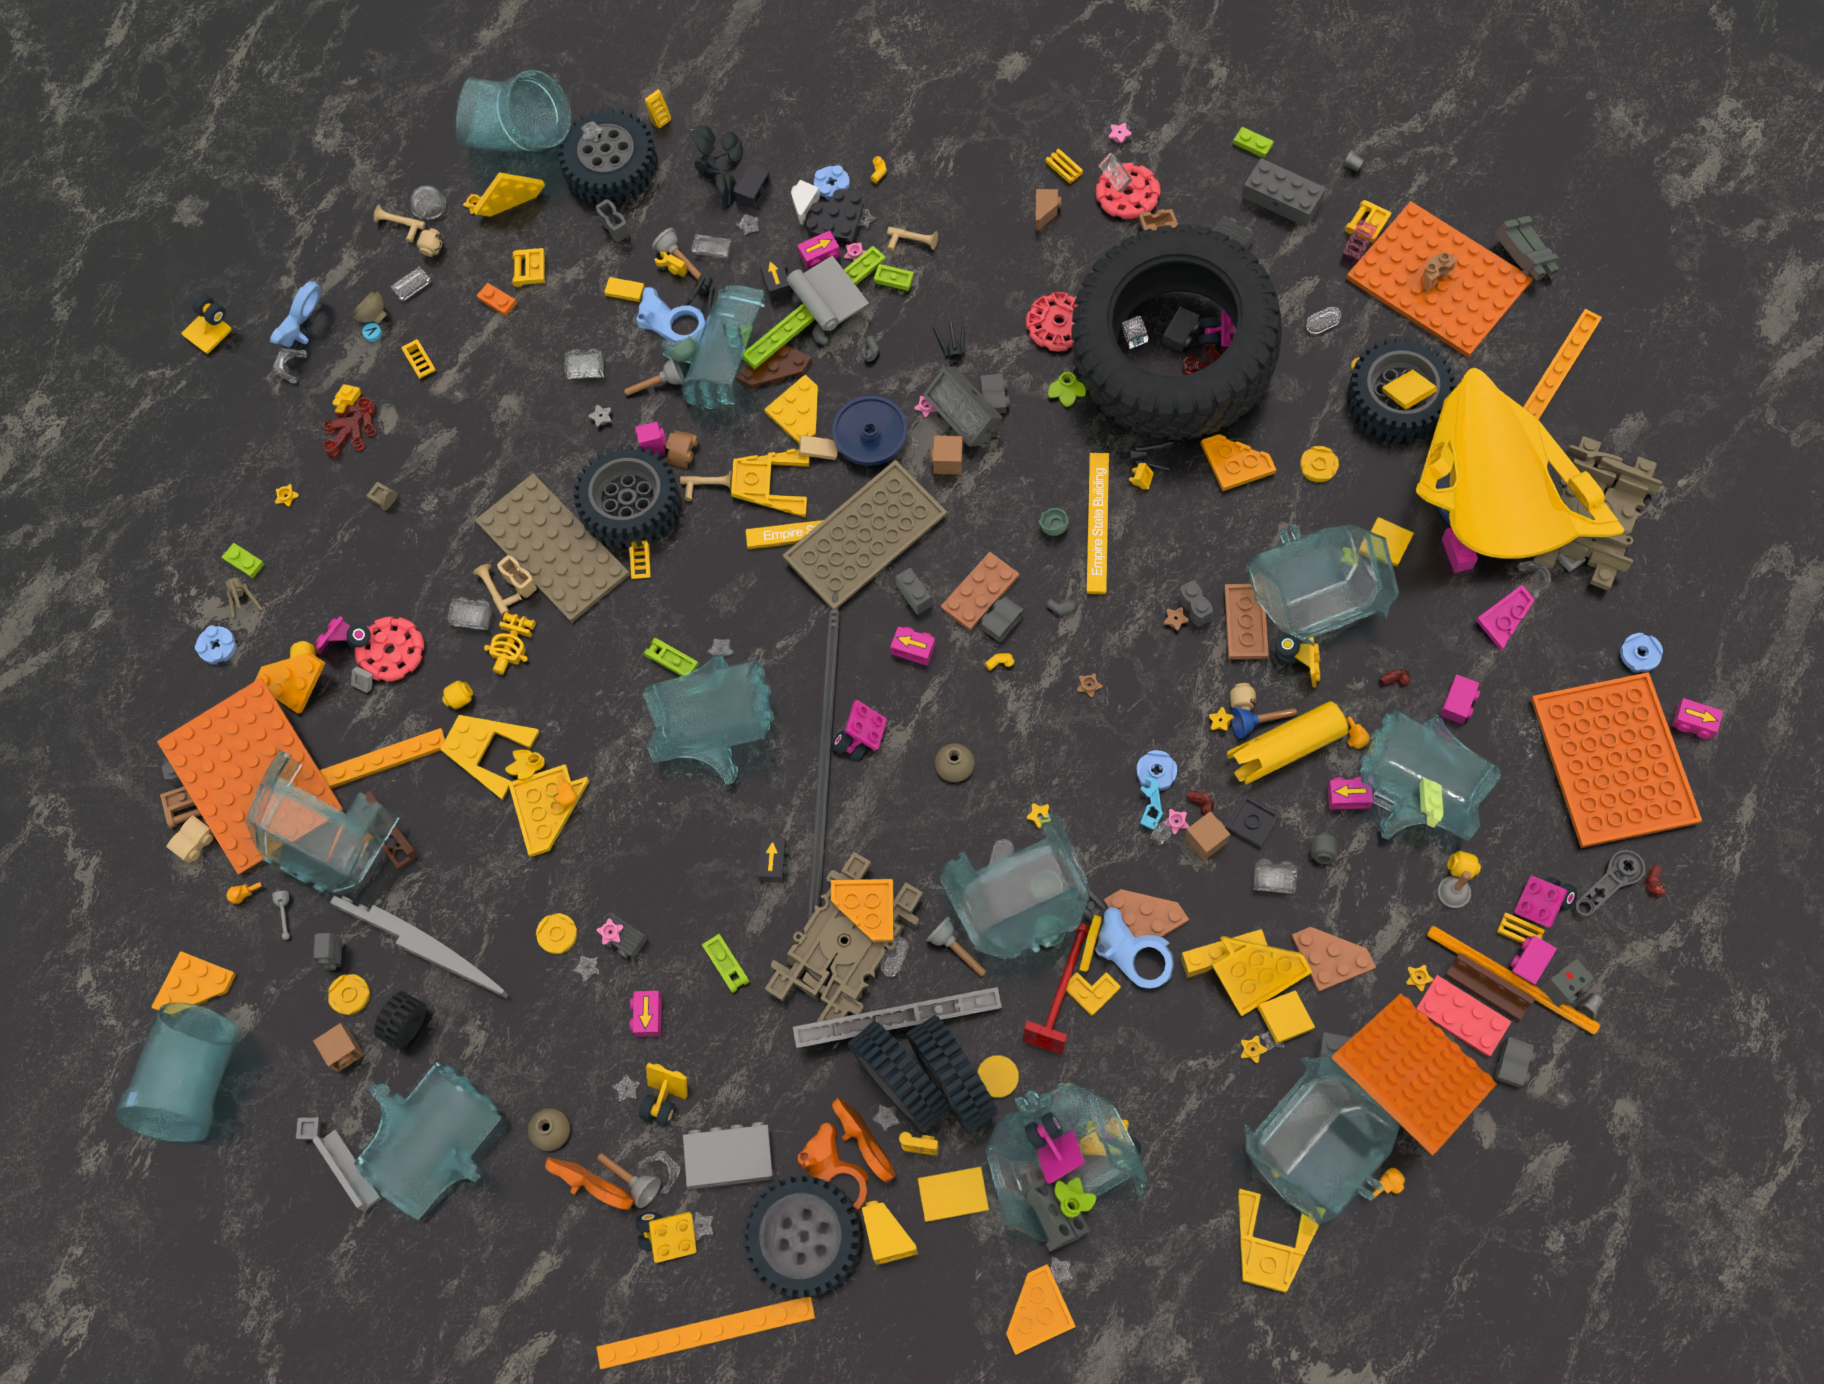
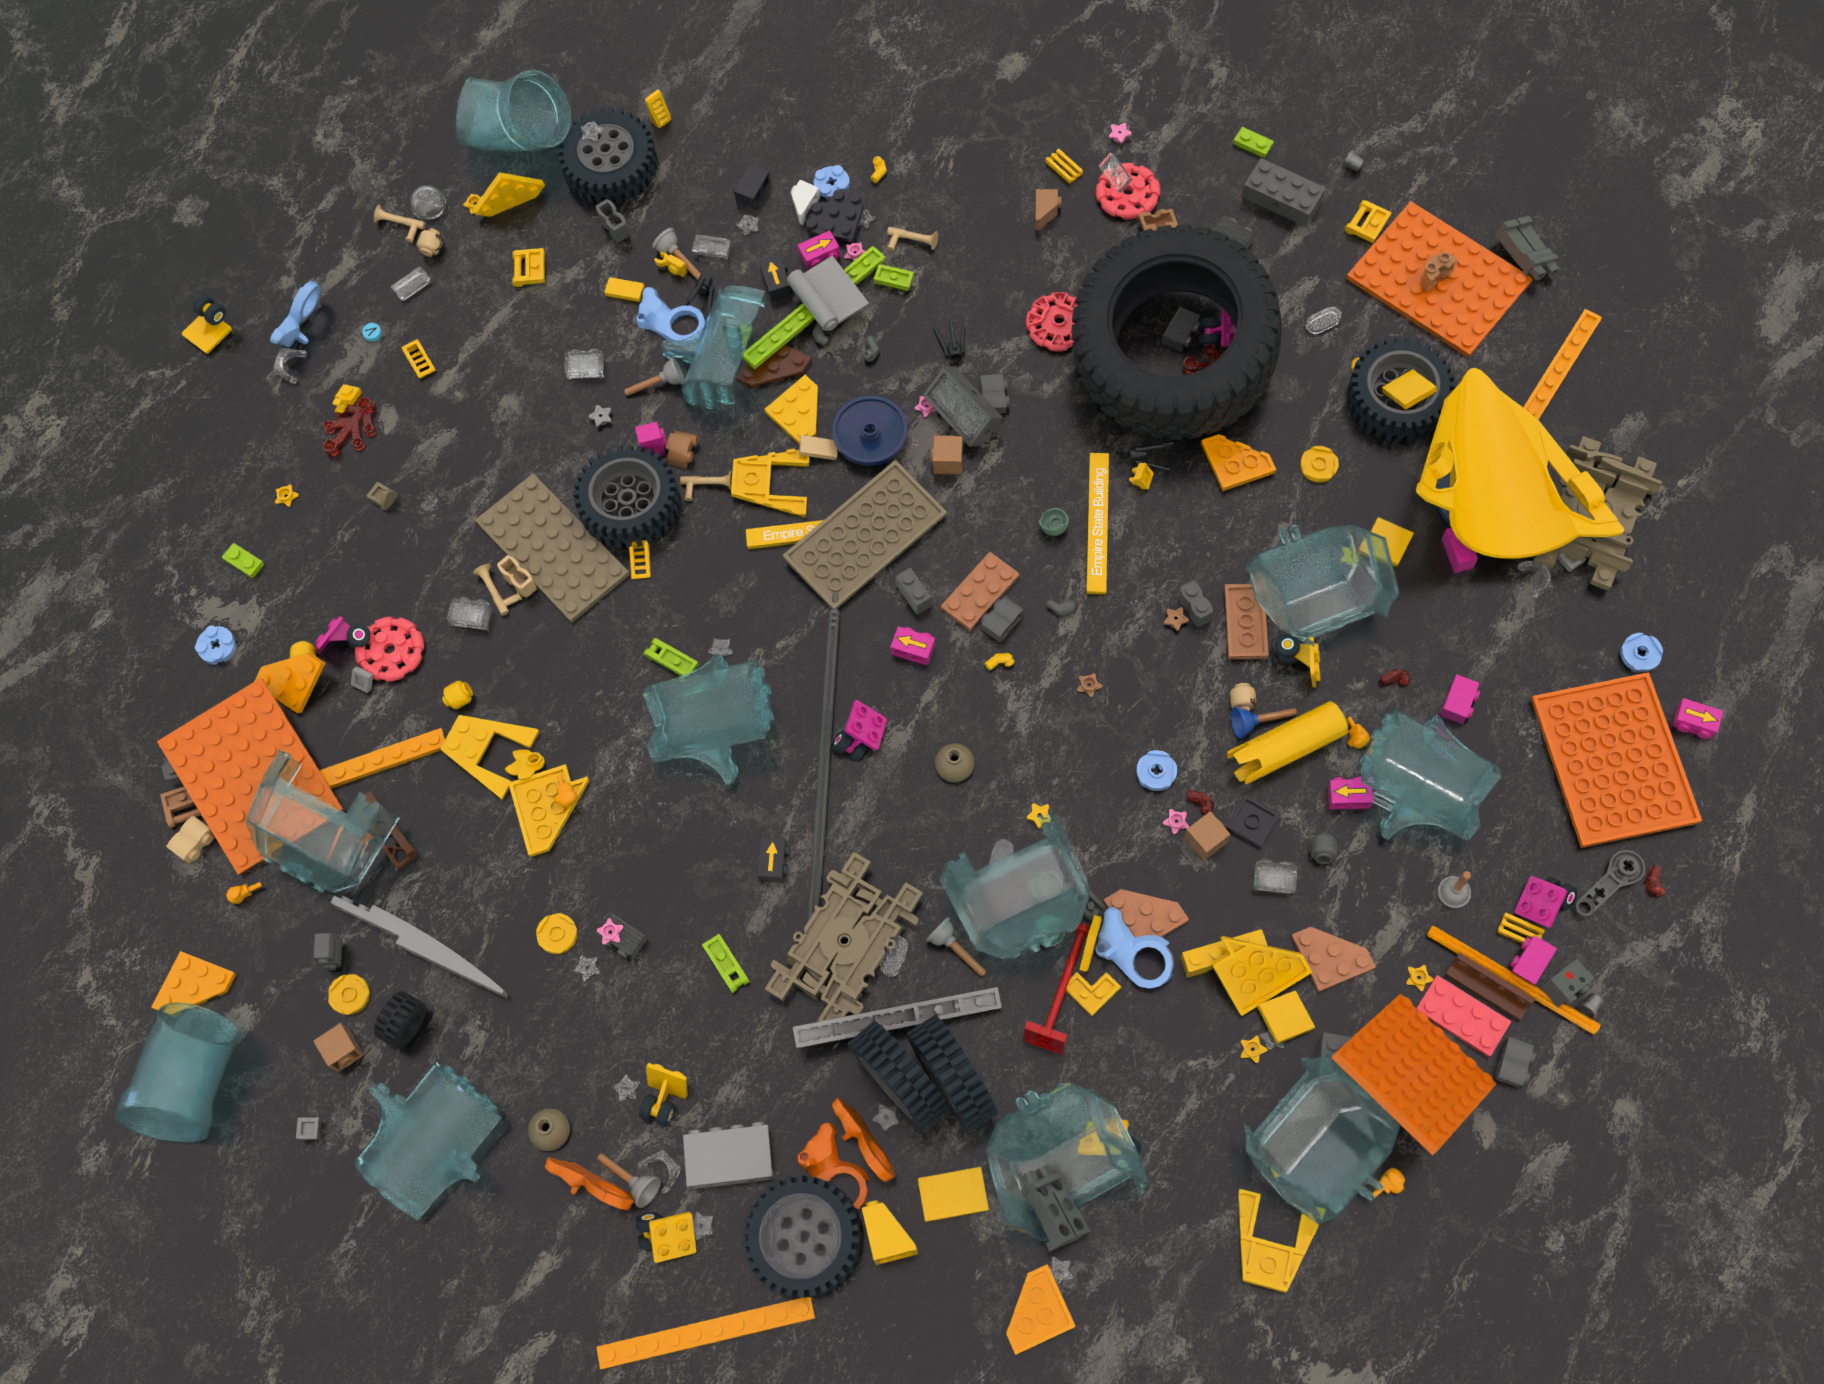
dark tan plant [226,578,263,618] -> none
light grey hinge [272,891,290,940] -> none
light grey fence [313,1130,382,1211] -> none
dark tan piece [353,291,386,324] -> none
orange plate [476,283,517,316] -> none
yellow torso [484,612,536,675] -> none
dark pink brick [630,991,662,1037] -> none
sand green hair [668,336,696,362] -> none
black plant [688,125,743,207] -> none
light orange plate [831,879,893,942] -> none
yellow plate [899,1132,939,1156] -> none
yellow tile [977,1056,1019,1098] -> none
dark pink plate [1025,1112,1085,1184] -> none
lime plate [1048,372,1086,407] -> none
lime plate [1054,1177,1096,1218] -> none
clear brick [1122,316,1148,348] -> none
medium azure piece [1140,776,1163,830] -> none
clear plate [1150,819,1172,845] -> none
yellow plate [1209,707,1234,731] -> none
clear pink slope [1343,219,1378,260] -> none
yellowish green hinge [1419,778,1443,828] -> none
yellow head [1447,851,1481,880] -> none
dark pink wing [1476,585,1534,651] -> none

